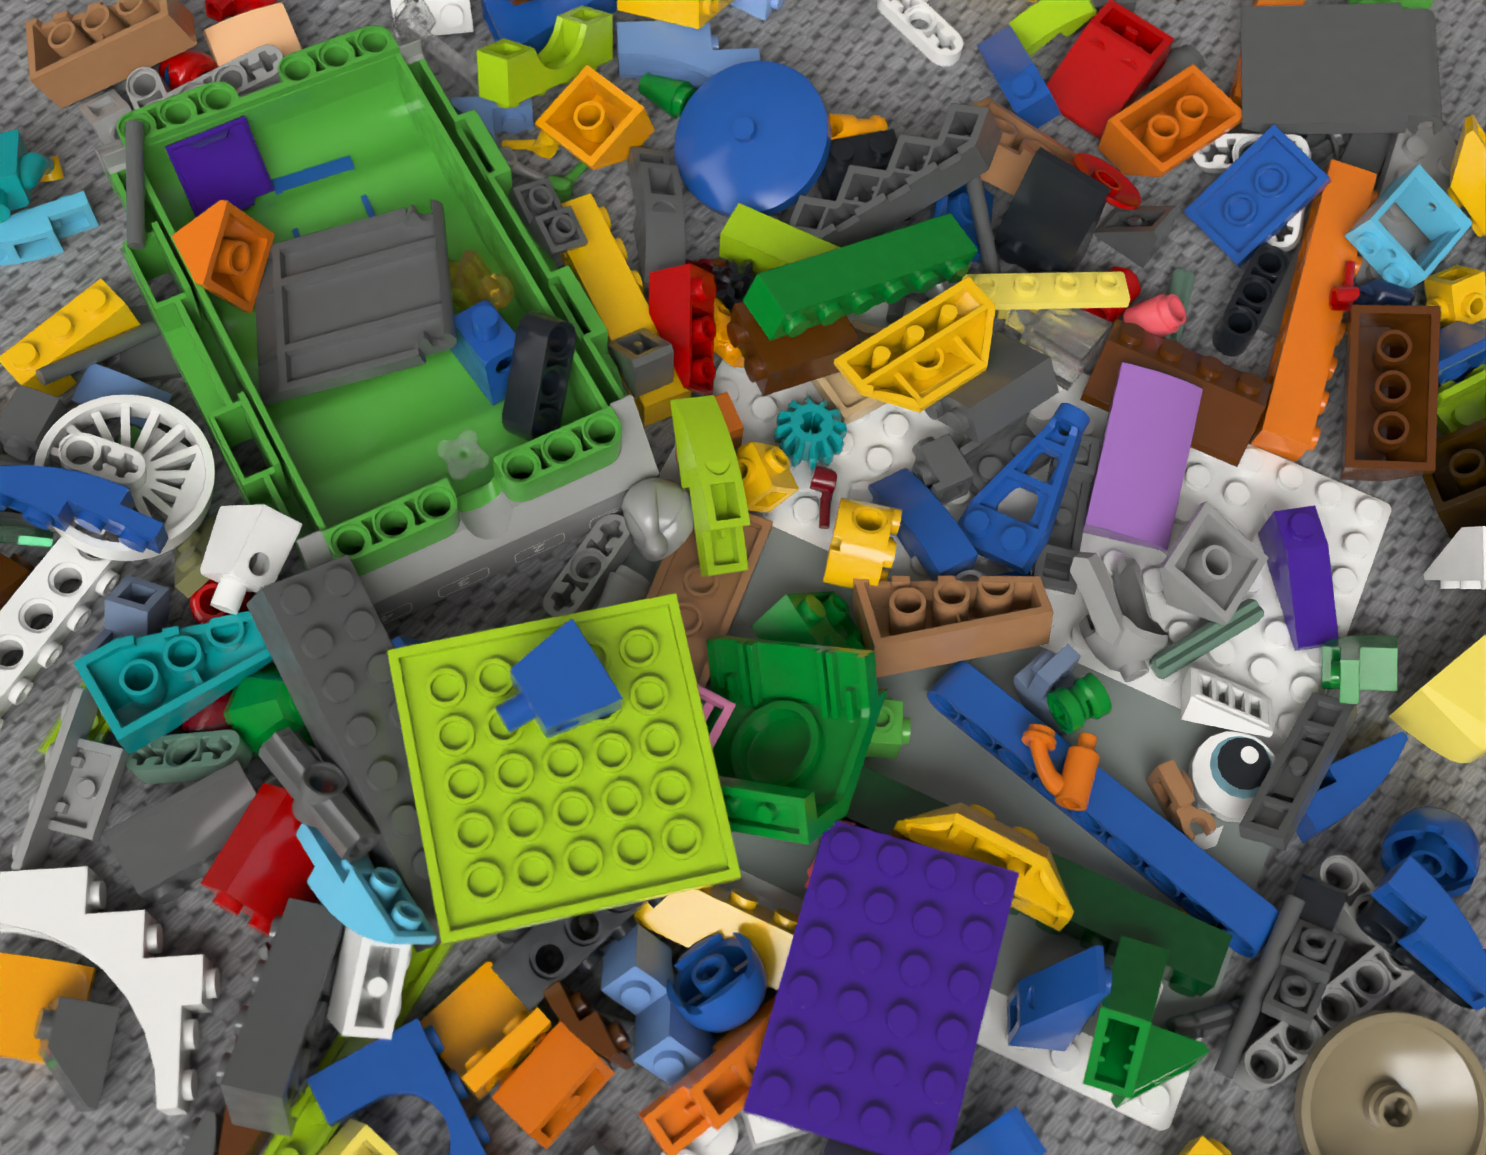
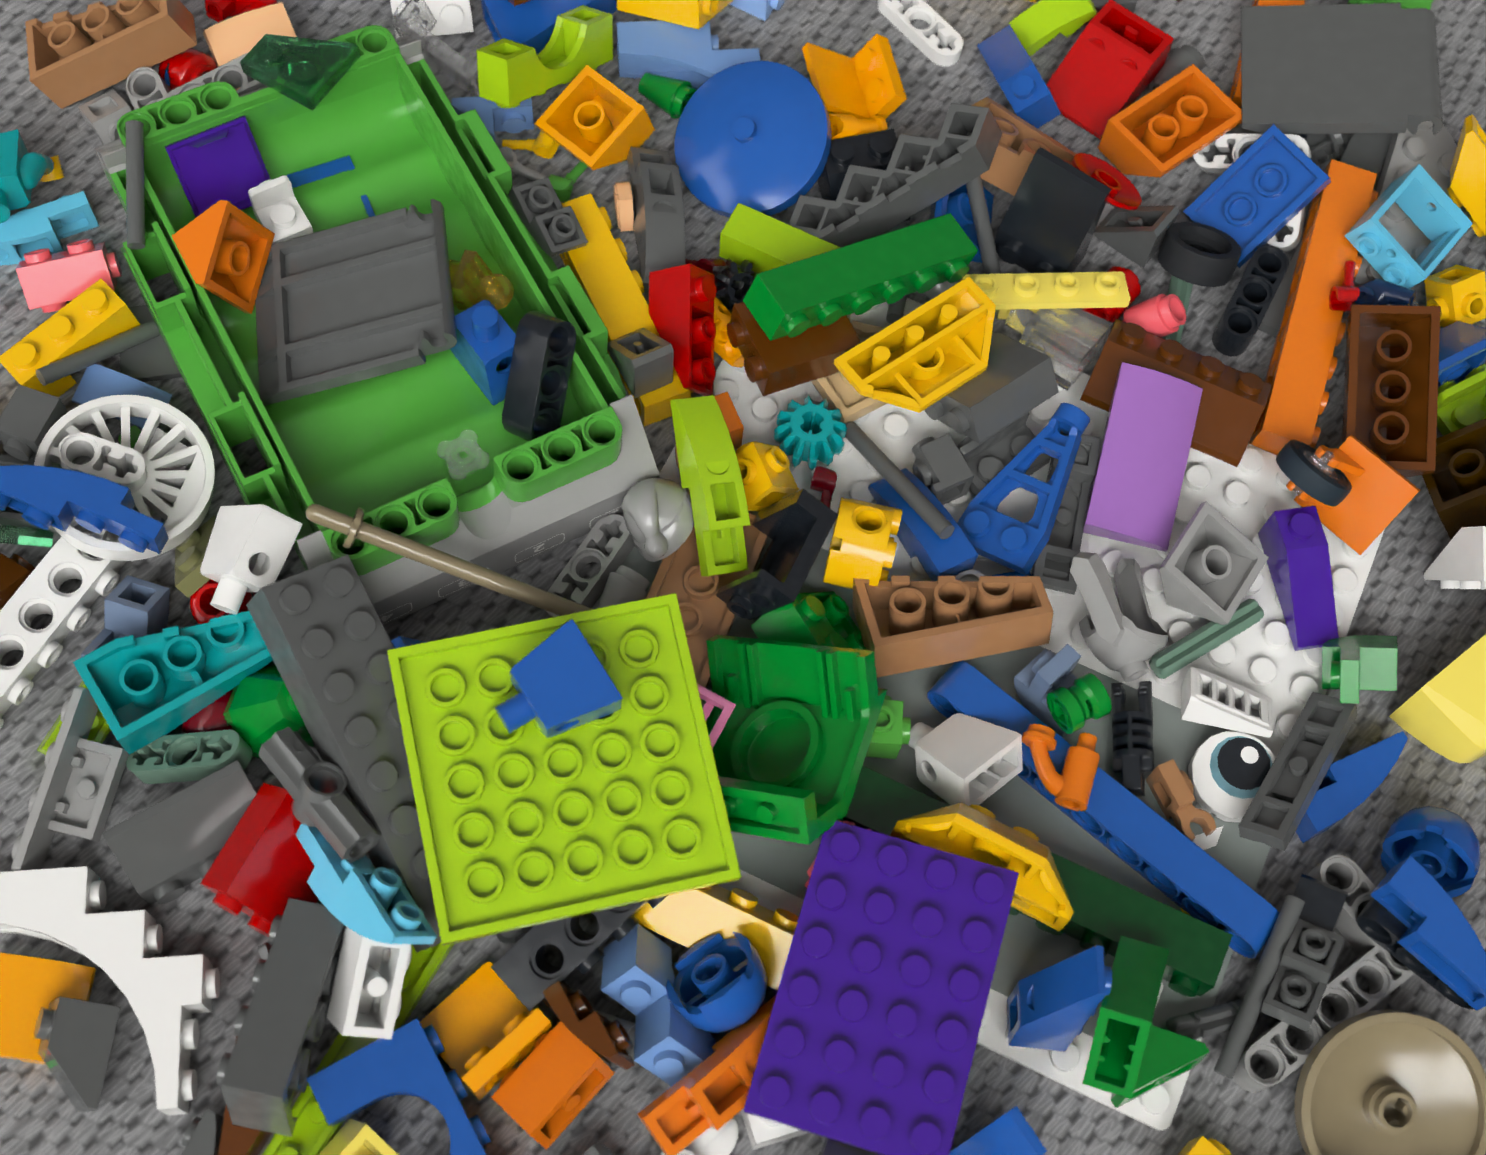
none -> coral brick [16,239,122,313]
none -> clear green wing [240,34,360,111]
none -> white bracket [248,175,313,244]
none -> dark tan bar [306,504,592,616]
none -> light nougat tile [613,182,634,232]
none -> black panel [716,489,838,620]
none -> light orange bracket [802,34,907,119]
none -> dark grey bar [846,422,955,539]
none -> white torso [908,713,1023,806]
none -> black hinge [1111,681,1154,797]
none -> black tyre [1158,222,1241,287]
none -> orange plate [1276,434,1420,555]

